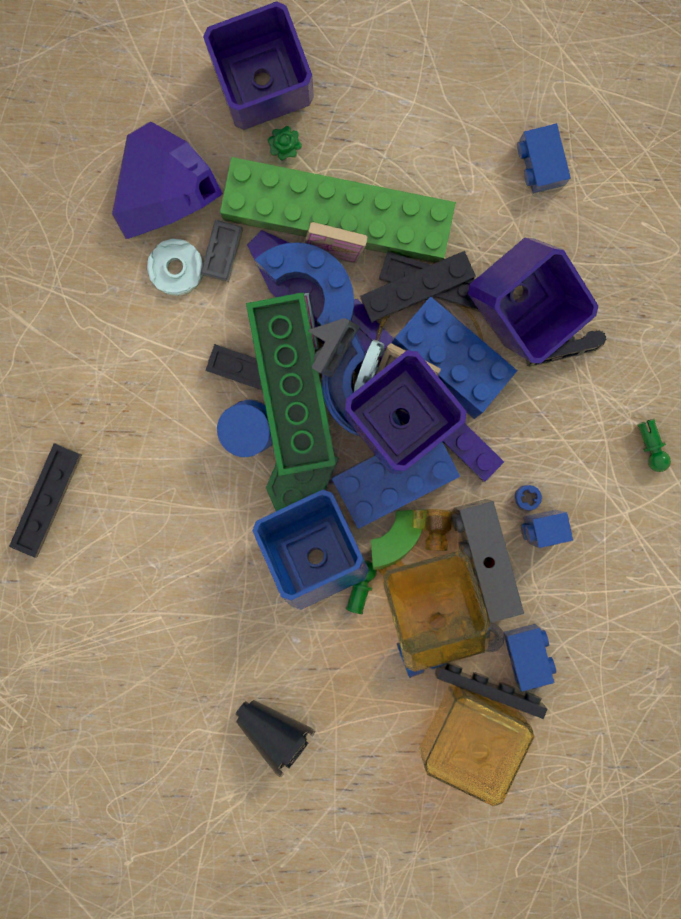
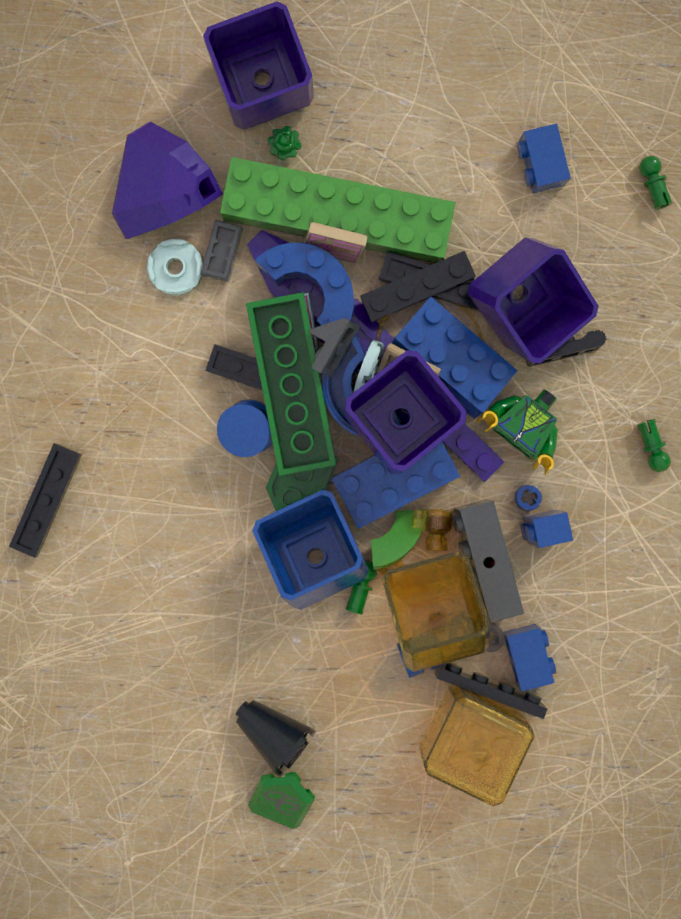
none -> green tile [248,772,315,829]
none -> torso [476,389,558,475]
none -> green pin [639,156,673,210]

